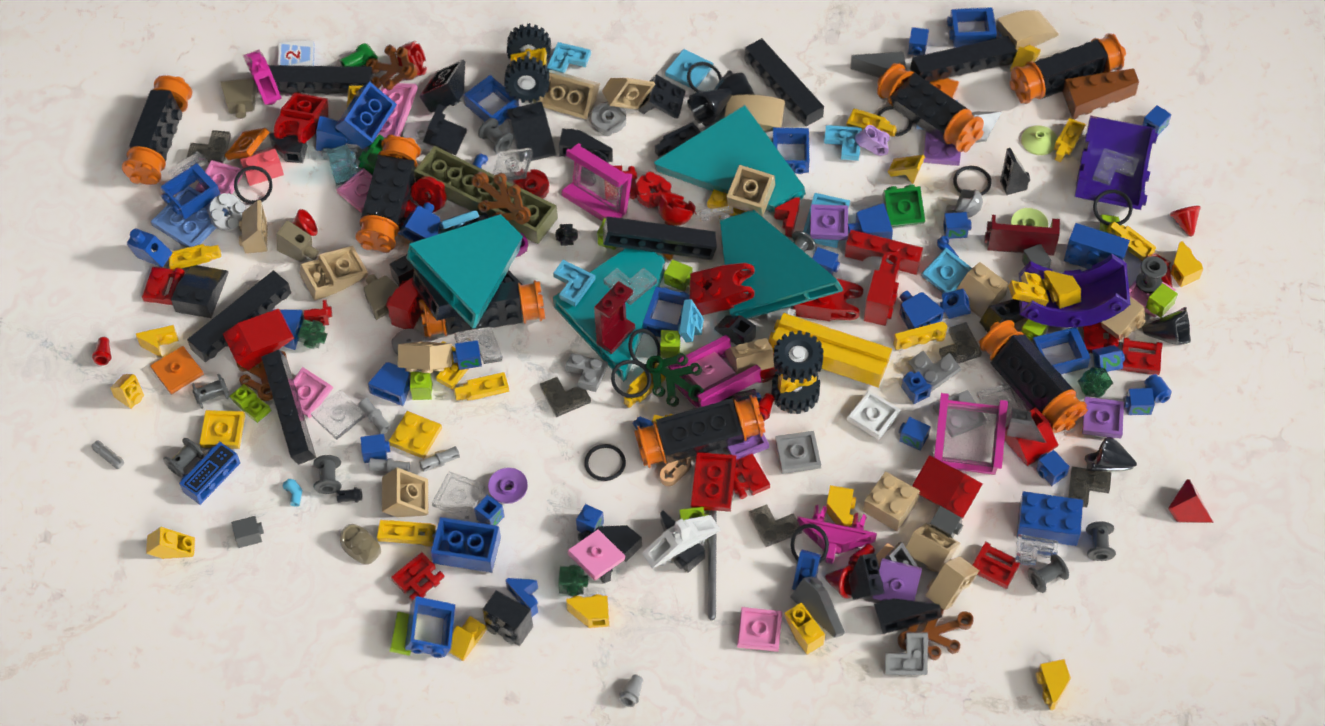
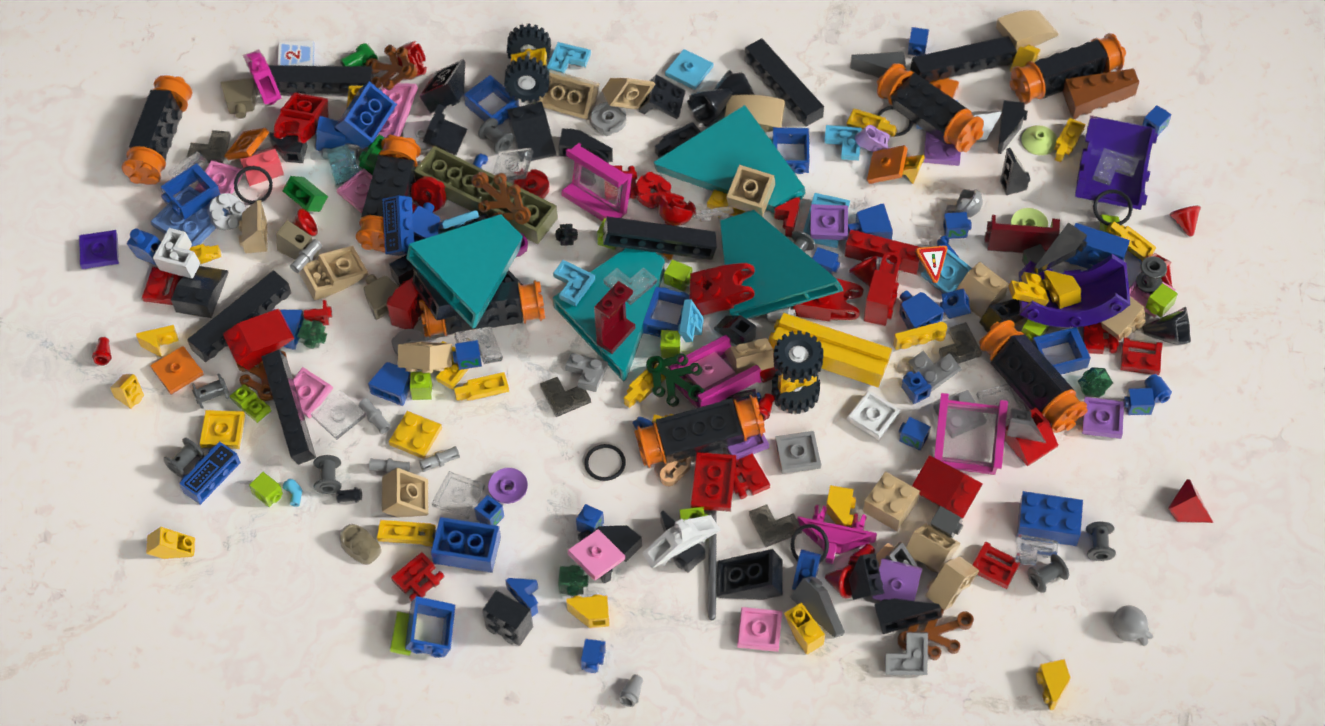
light grey axle [91,440,124,469] -> none
dark grey brick [231,516,264,548] -> none
blue brick [360,434,391,463] -> none
yellow slope [449,616,487,661] -> none
black tyre [611,360,651,398] -> none
black tyre [628,329,661,366] -> none
black tyre [687,62,722,93] -> none
green plate [882,184,925,227] -> none
blue window [947,7,997,47] -> none
black tyre [953,166,992,195] -> none
blue brick [1036,450,1070,486] -> none
clear smoke plate [1068,466,1112,508] -> none
black hat [1084,437,1137,471] -> none
blue brick [1093,345,1125,373] -> none
yellow slope [1171,241,1203,287] -> none
none -> dark purple plate [79,230,119,269]
none -> white brick [153,228,200,279]
none -> lime brick [249,472,283,507]
none -> green brick [282,176,328,212]
none -> light grey pin [290,239,322,273]
none -> blue brick [383,195,414,256]
none -> blue brick [581,639,606,673]
none -> black slope [717,549,783,599]
none -> red hat [849,256,878,287]
none -> orange plate [867,145,908,184]
none -> piece [915,246,948,283]
none -> black slope [998,100,1028,154]
none -> black slope [1034,223,1088,274]
none -> light grey hat [1113,605,1153,646]

